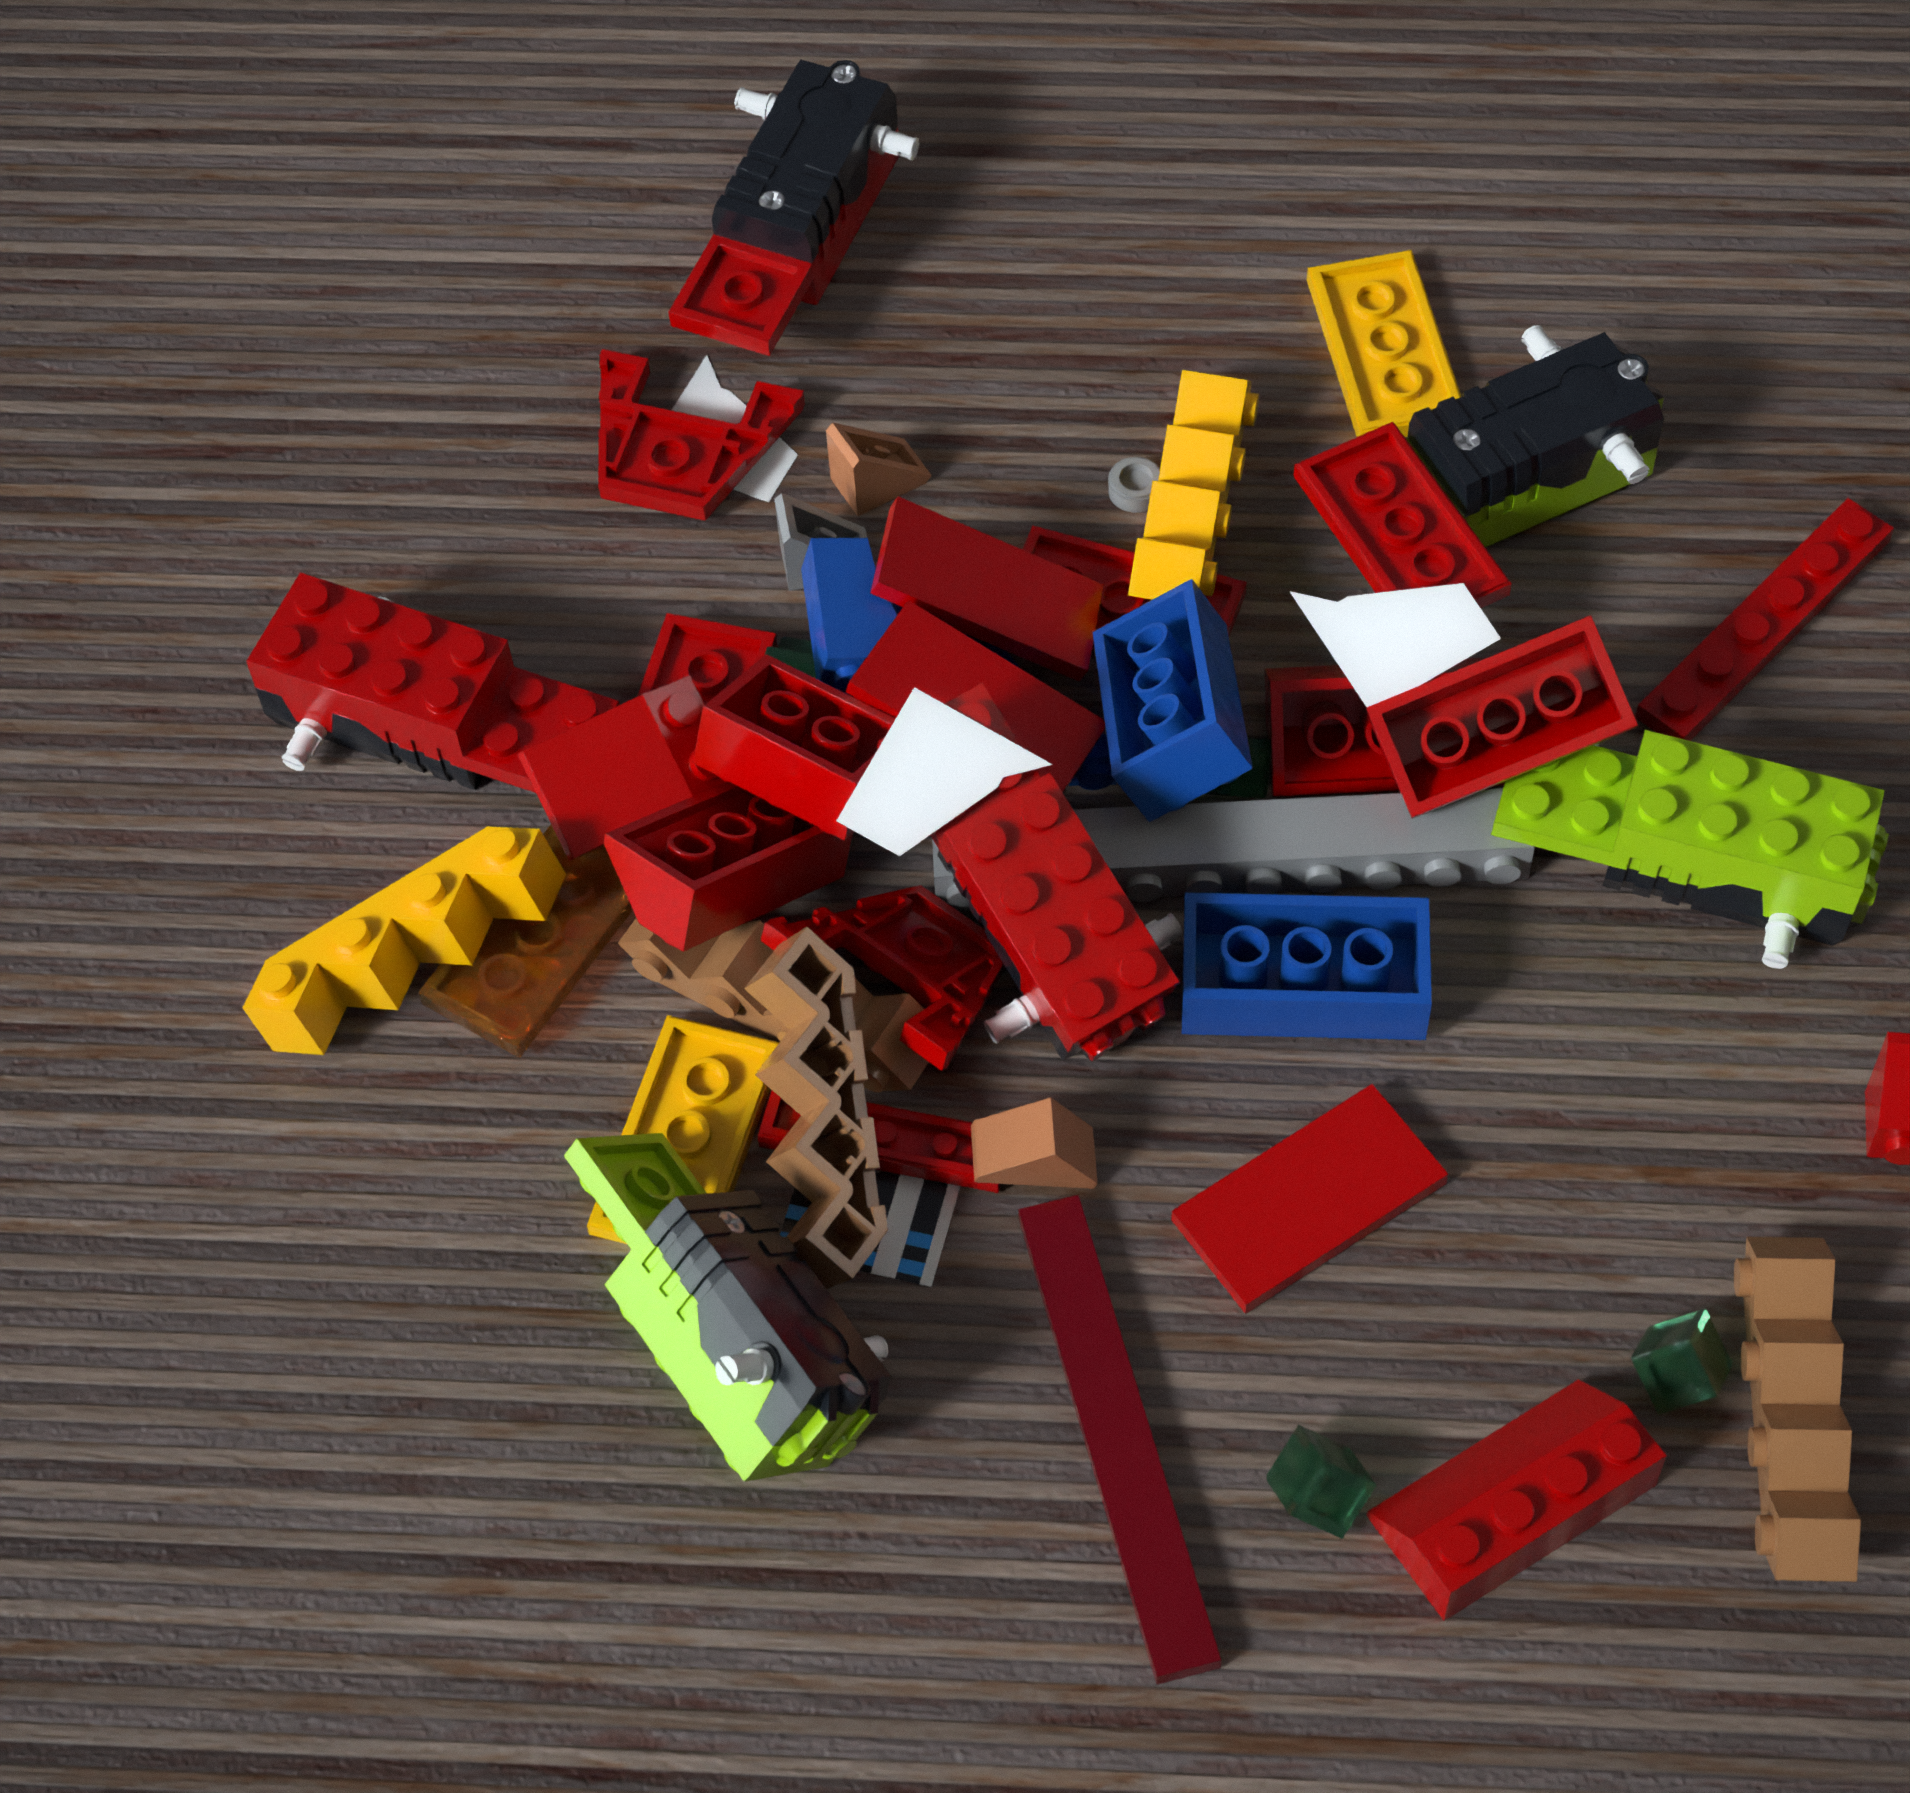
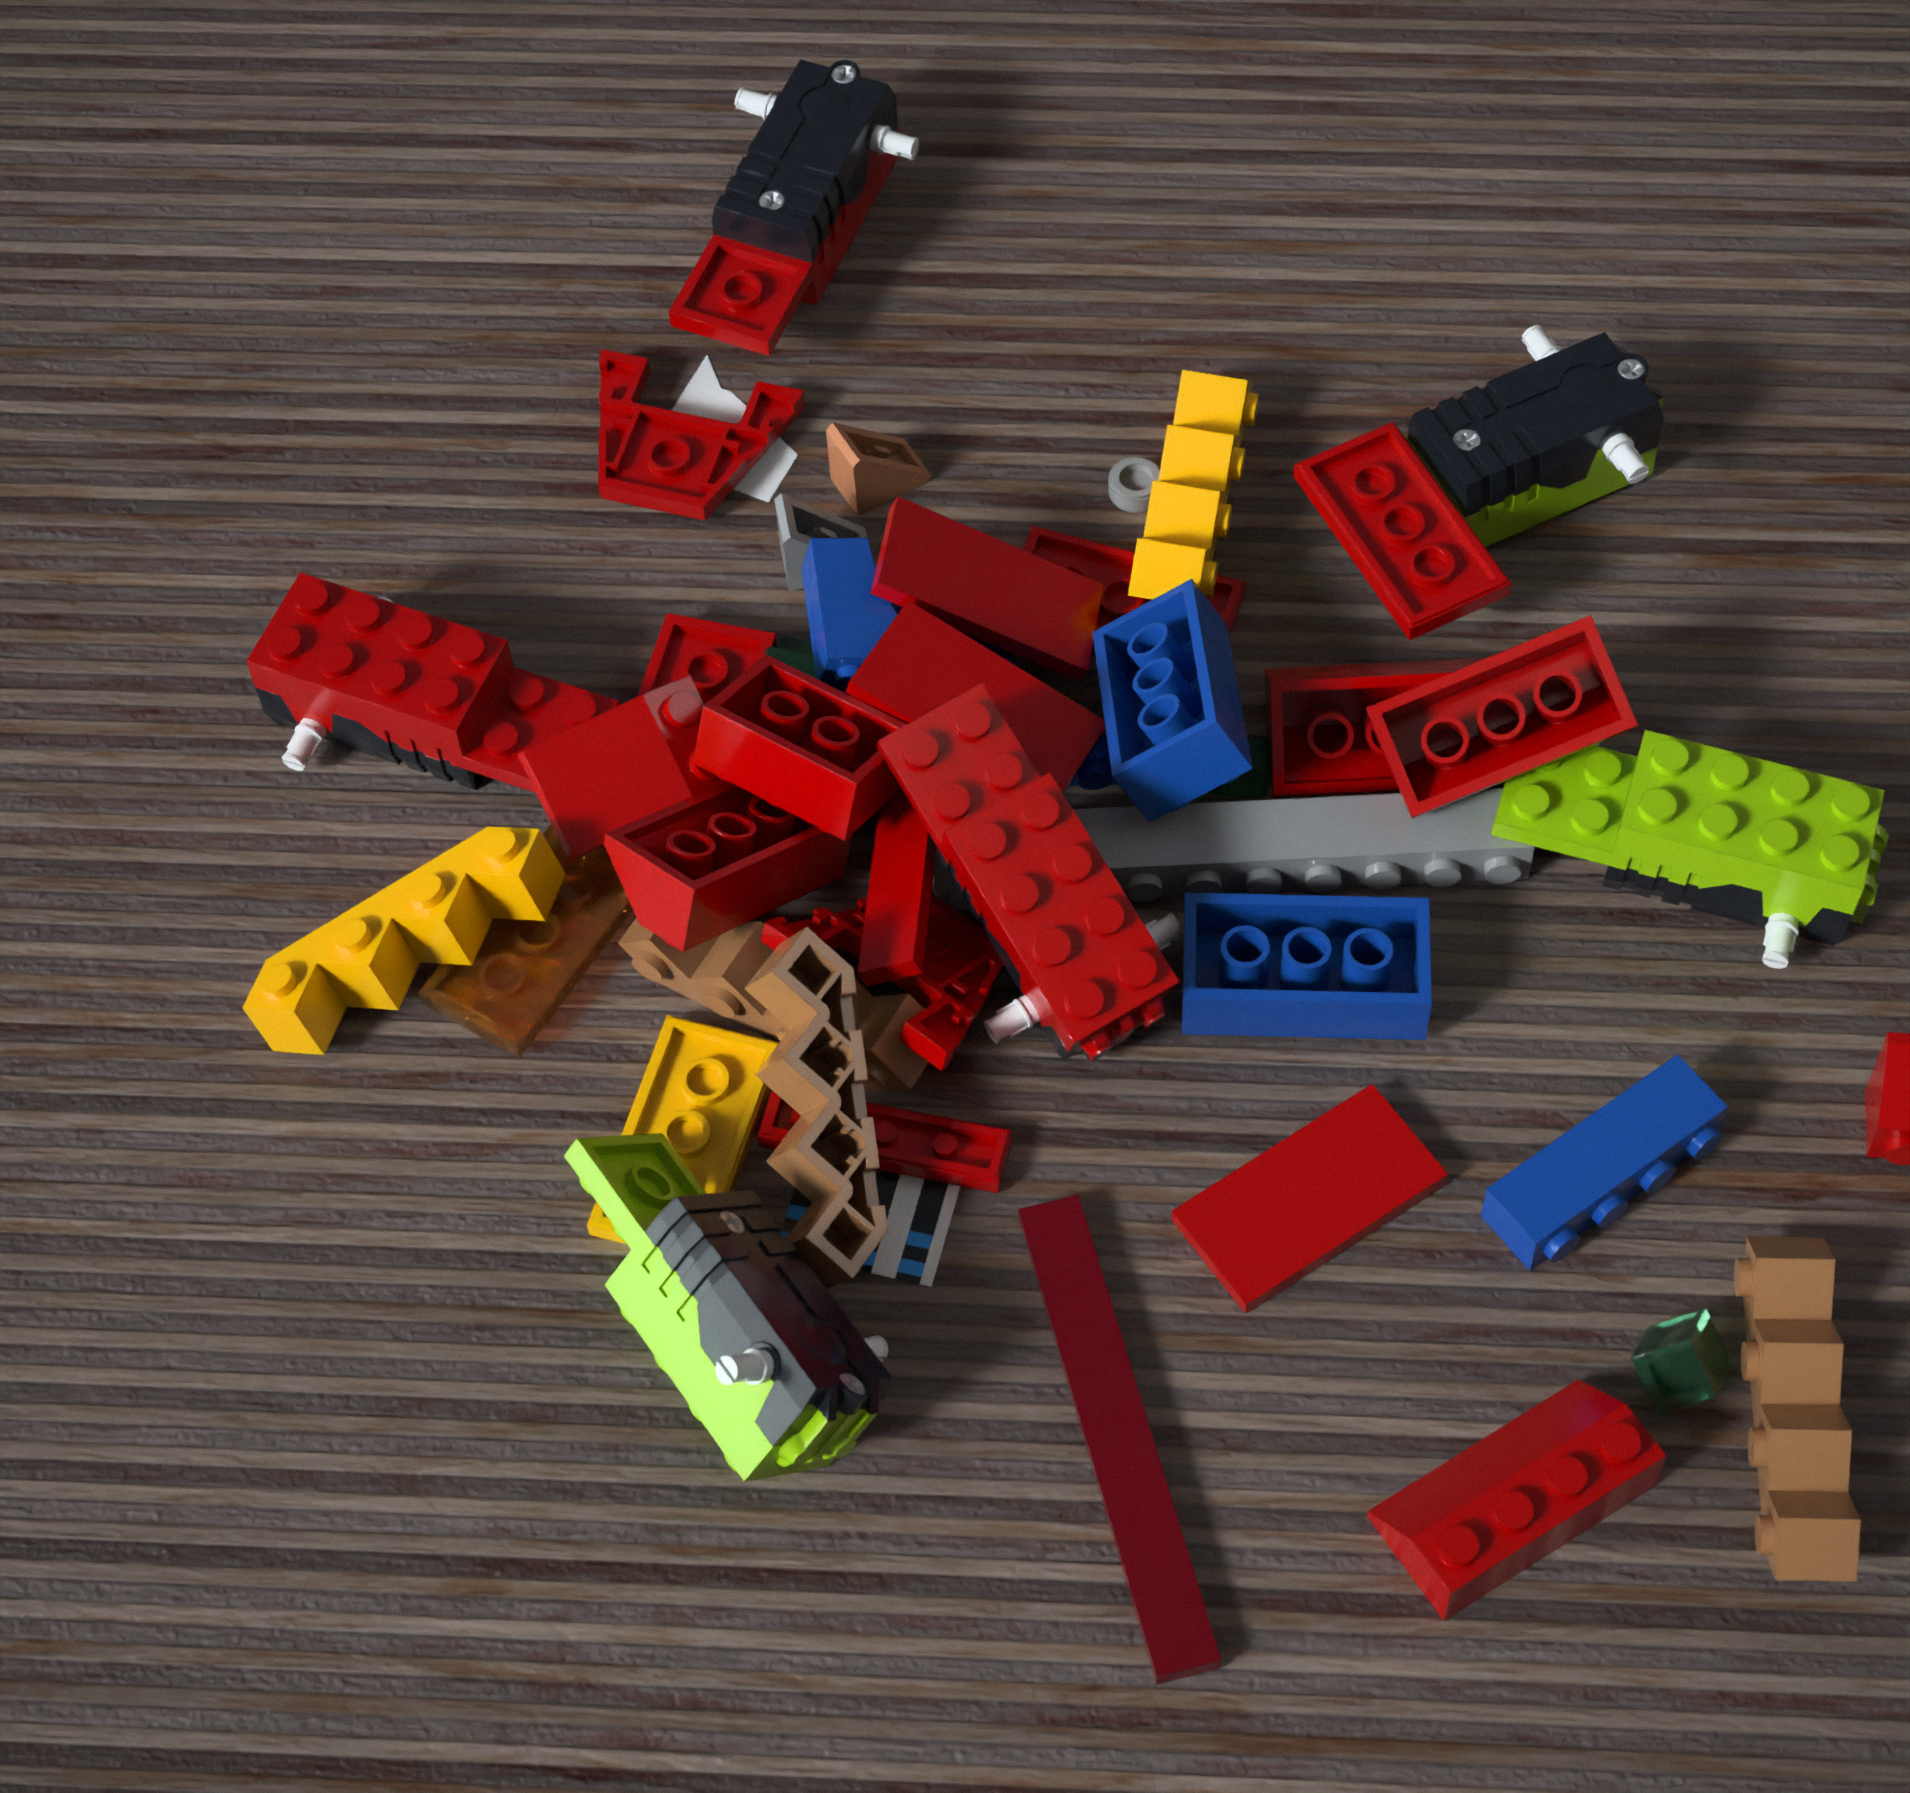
white sticker [836,687,1053,856] -> none
nougat slope [971,1097,1098,1189] -> none
clear green panel [1266,1425,1377,1539] -> none
white sticker [1289,583,1501,707] -> none
yellow tile [1307,250,1461,437] -> none
red plate [1635,498,1894,741] -> none
none -> red tile [857,790,937,987]
none -> blue brick [1481,1054,1728,1271]

